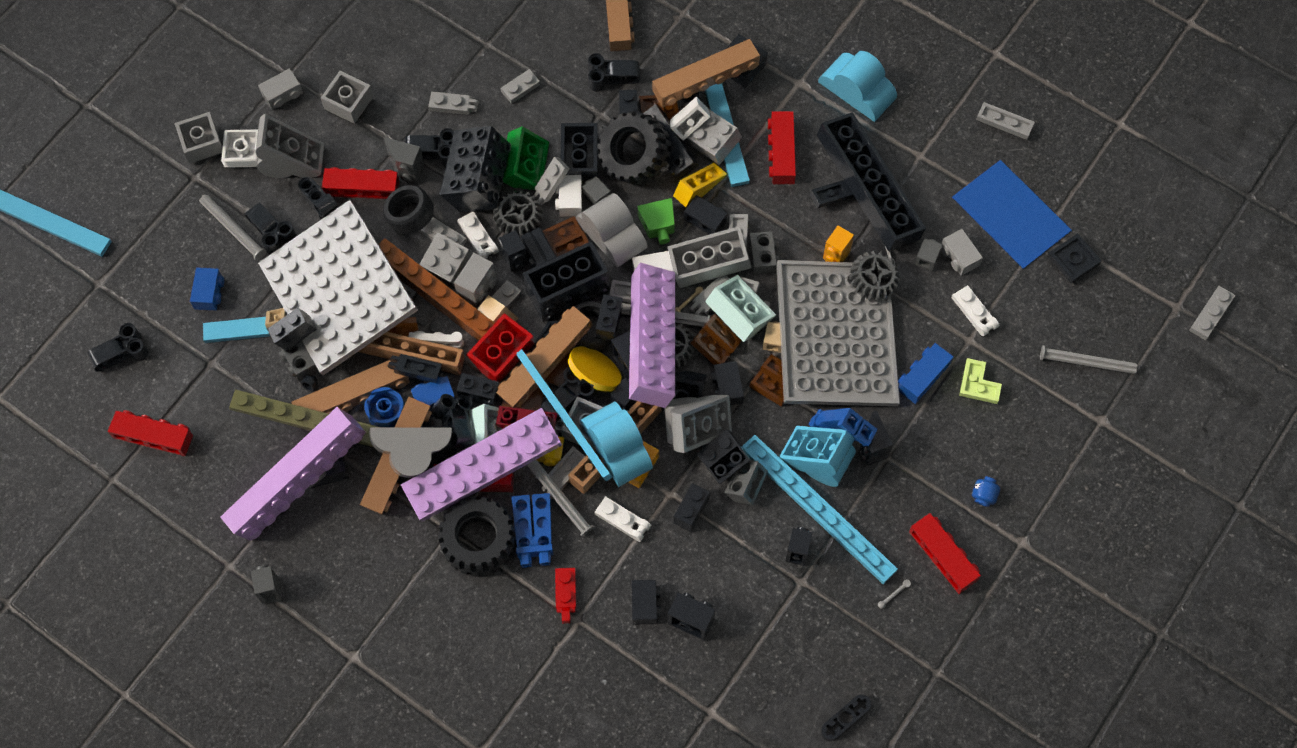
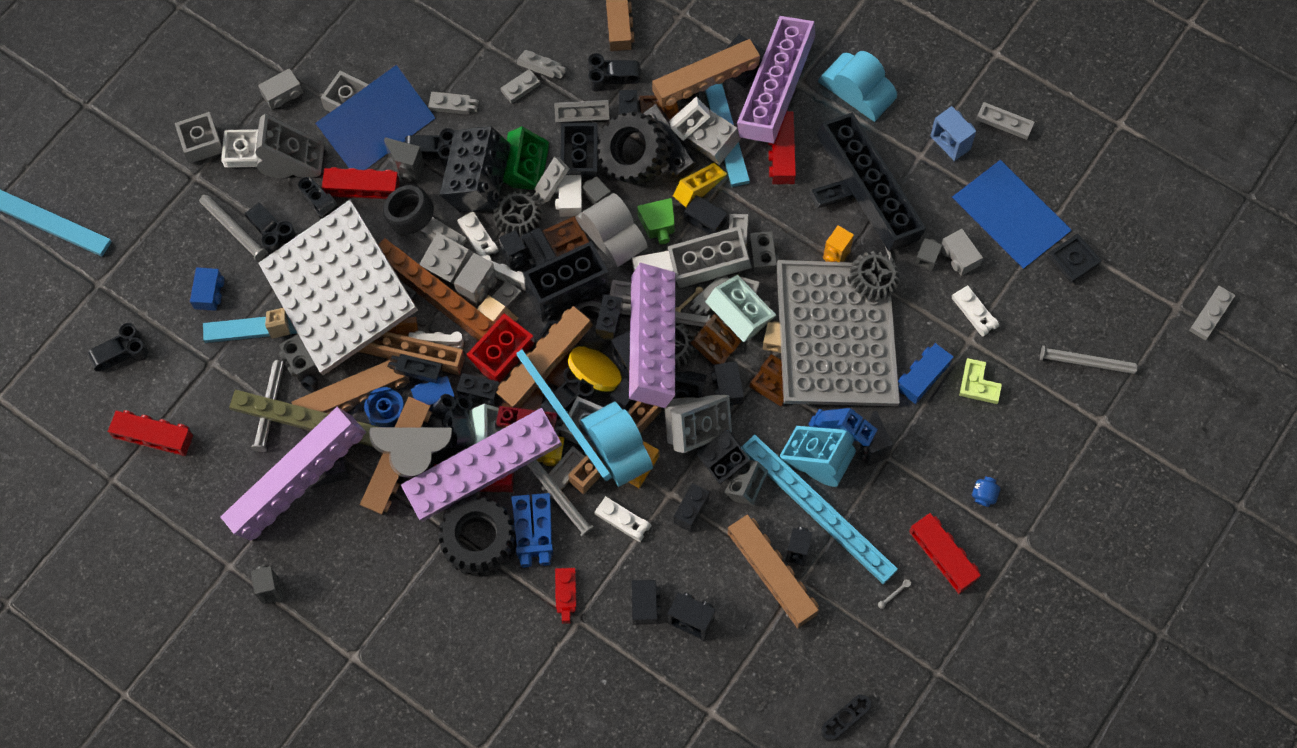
black brick [267,307,317,351] -> none
none -> light grey axle [251,360,284,452]
none -> blue piece [316,65,435,170]
none -> white plate [482,255,526,291]
none -> light grey hinge [517,50,567,78]
none -> light grey plate [554,100,609,122]
none -> medium nougat brick [727,514,819,629]
none -> lavender brick [737,16,815,143]
none -> medium blue brick [931,106,976,161]

